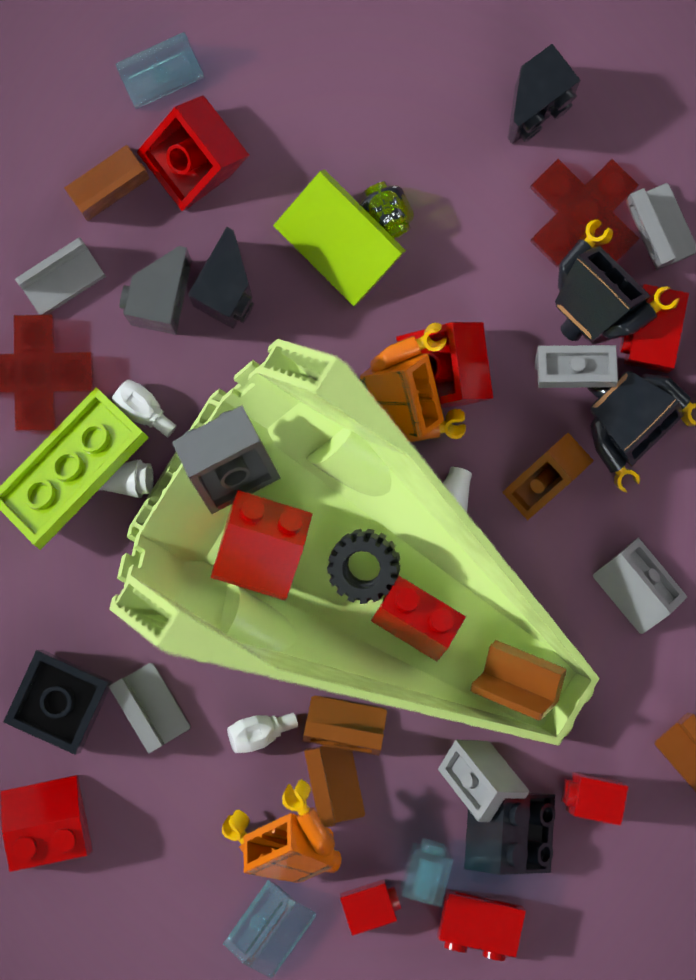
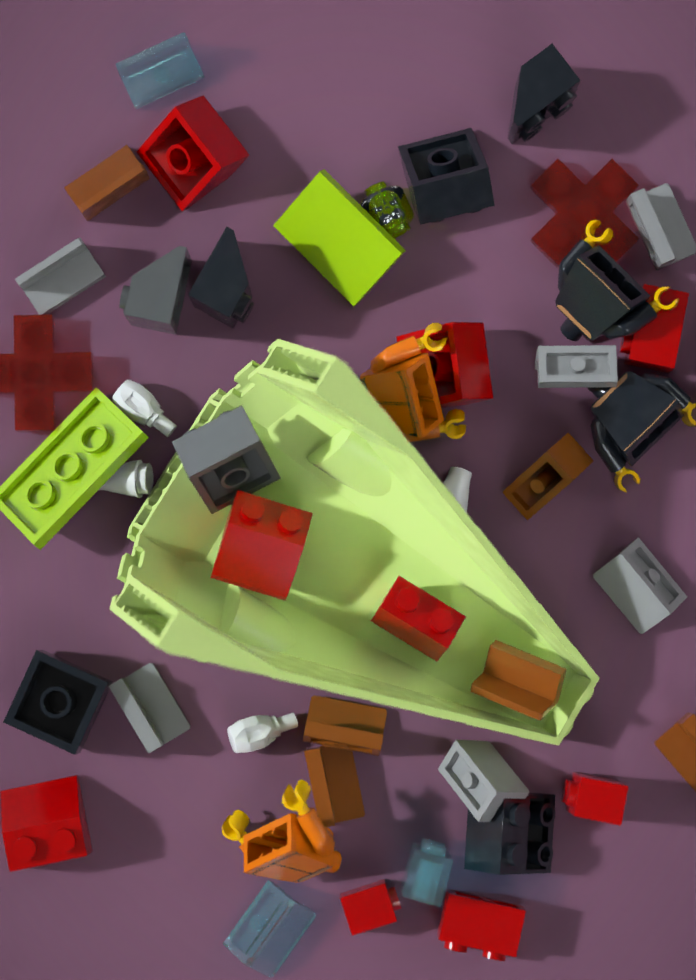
black tyre [327,529,401,604] -> none
none -> black slope [398,128,495,225]

